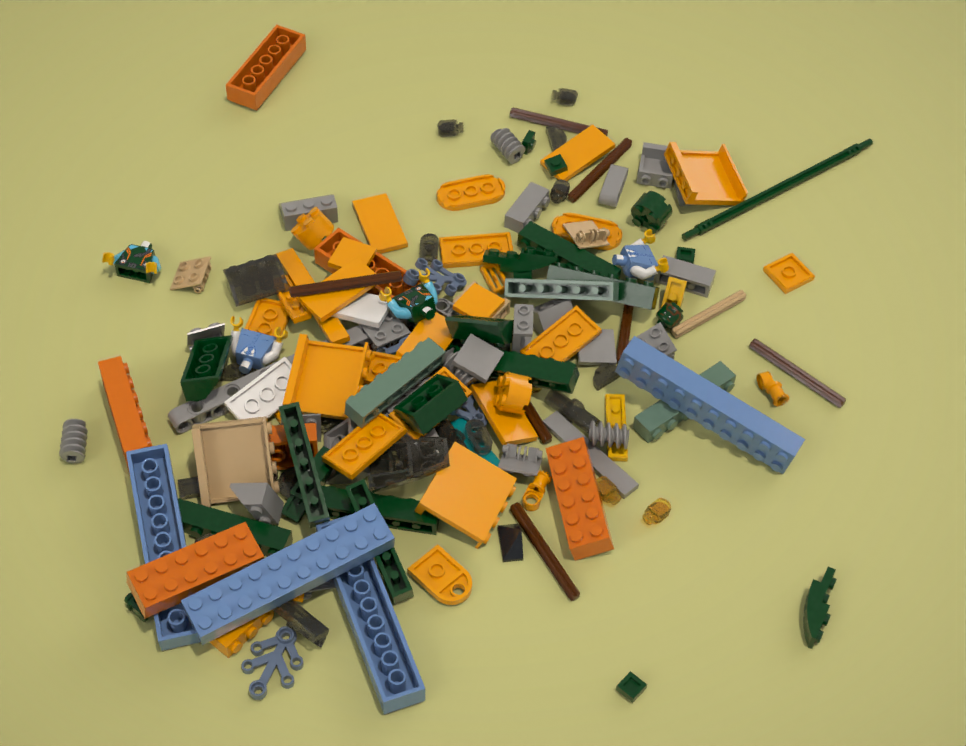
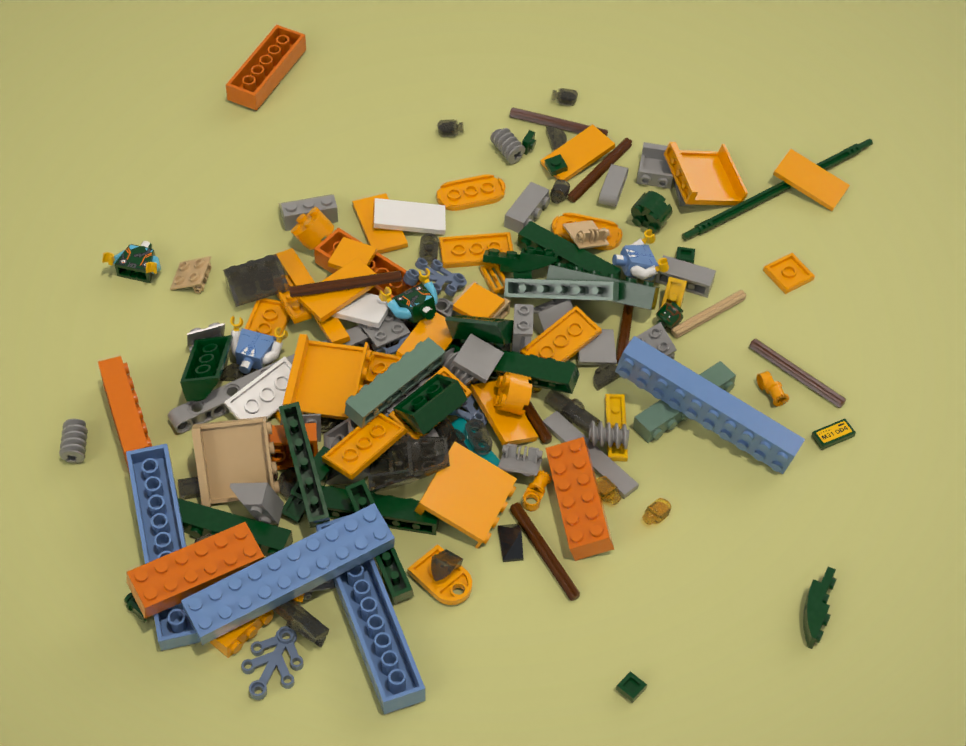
none -> white tile [373,198,446,235]
none -> clear smoke tile [431,549,463,581]
none -> light orange tile [773,149,850,211]
none -> tile [811,419,856,450]

